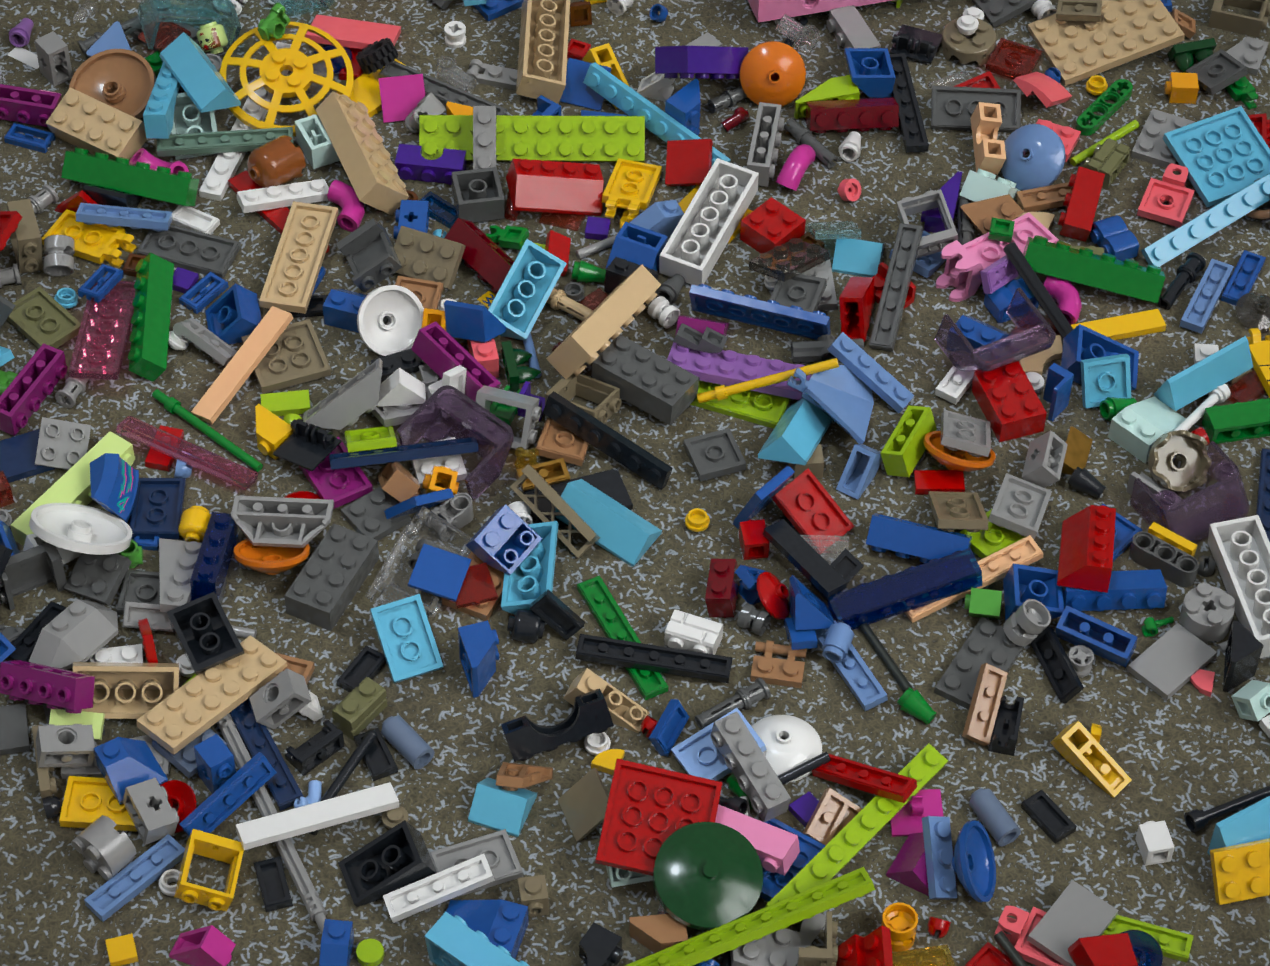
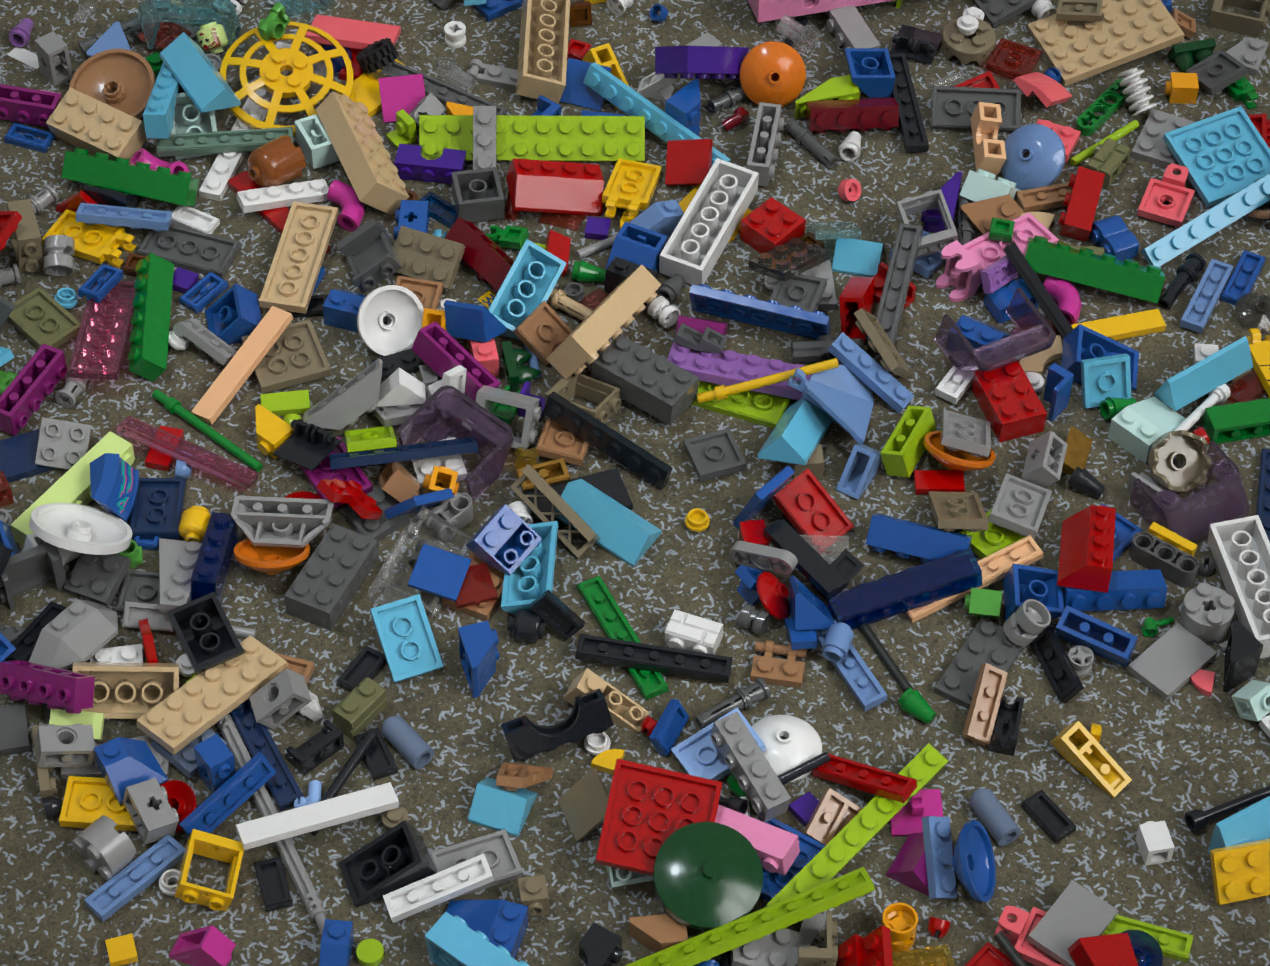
dark red brick [705,559,740,618] -> none
dark pink cylinder [776,144,816,191] -> none
yellow plate [1085,75,1108,95] -> none
none -> red plate [317,479,383,520]
none -> lime bracket [386,109,417,149]
none -> medium nougat plate [513,300,573,366]
none -> light grey beam [729,541,798,575]
none -> dark tan plate [854,308,912,379]
none -> white piece [1116,67,1157,117]

